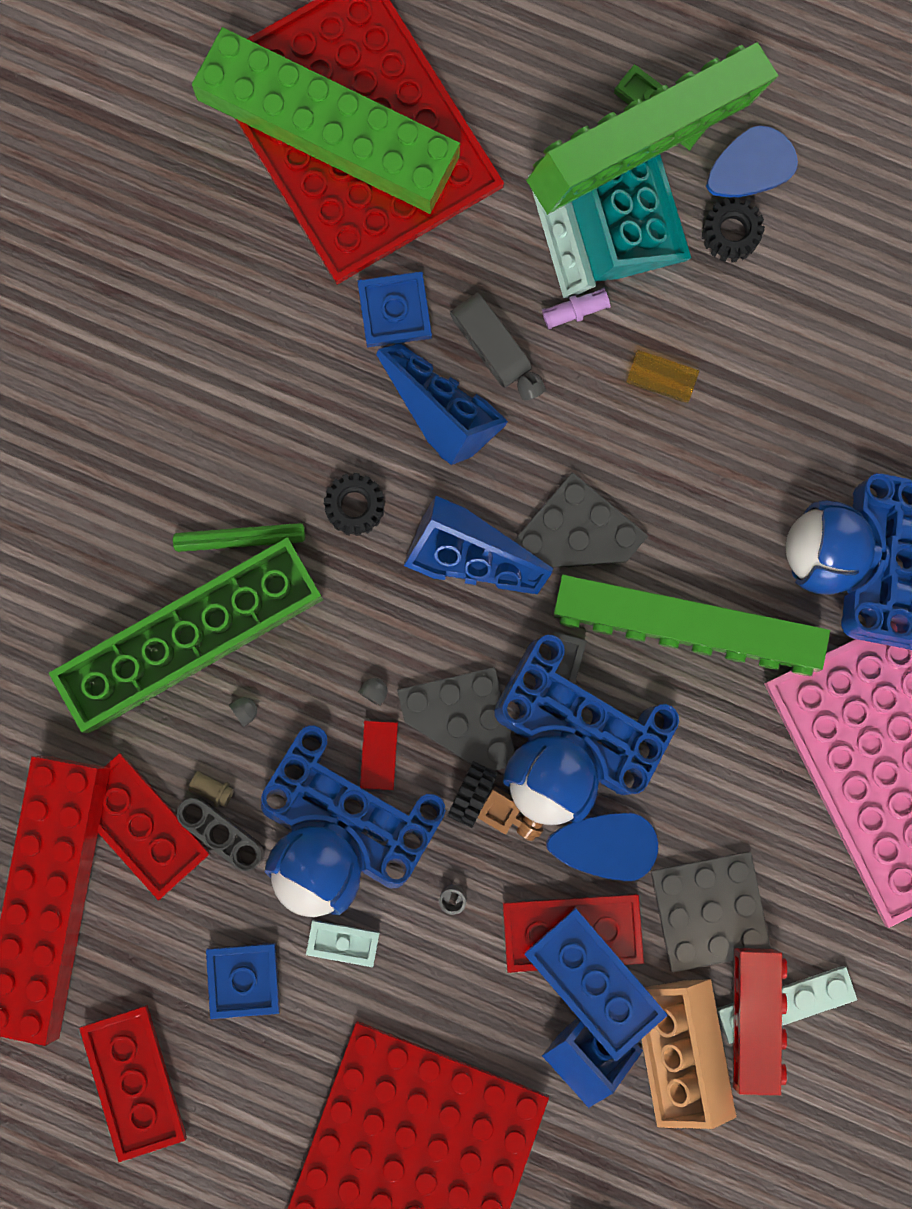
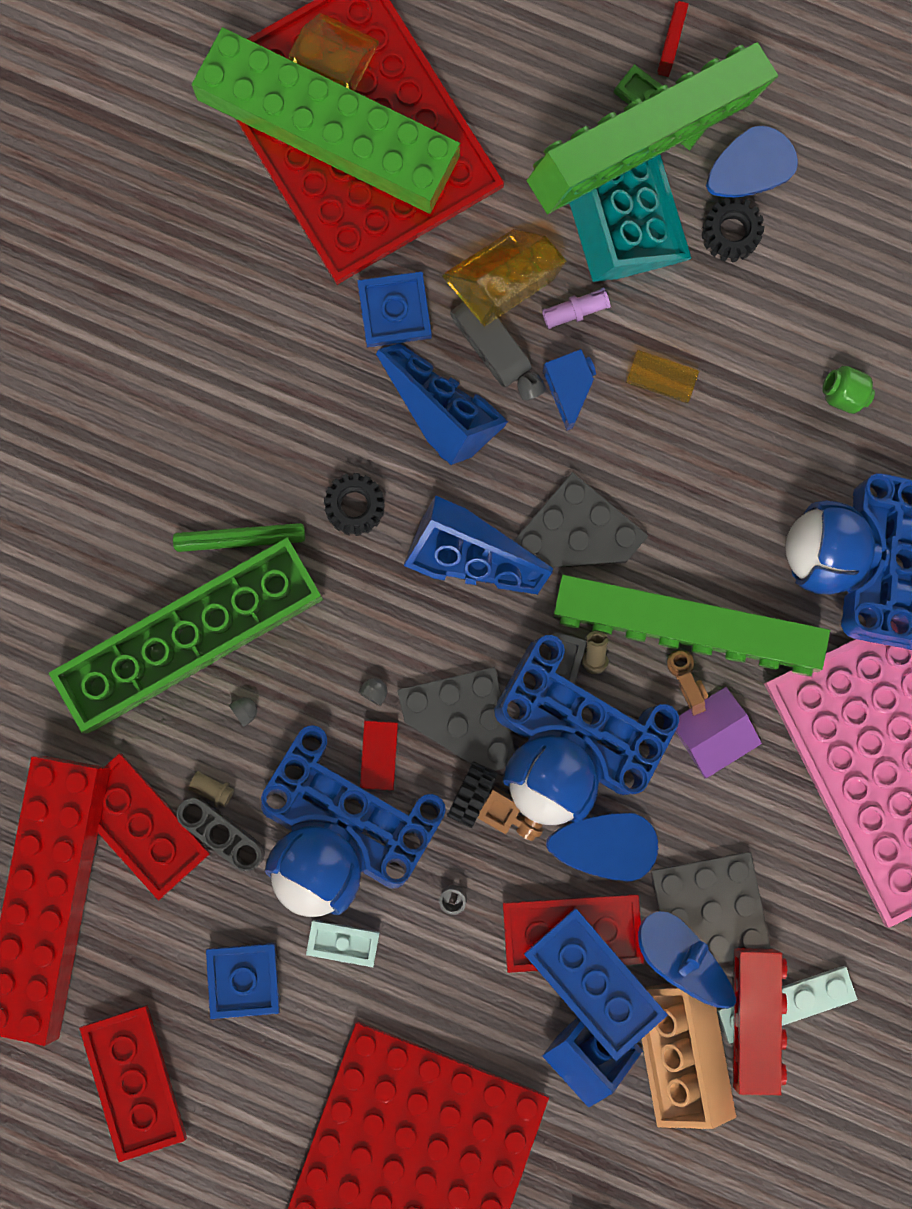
light aqua plate [528,174,596,298] -> none
none -> clear yellow slope [289,13,379,91]
none -> clear yellow slope [442,229,567,327]
none -> blue slope [542,349,596,431]
none -> dark tan pin [582,631,609,674]
none -> blue shield [638,911,736,1009]
none -> red tile [657,1,689,77]
none -> medium nougat plate [667,650,708,716]
none -> medium lavender slope [675,687,762,779]
none -> bright green head [823,366,875,414]

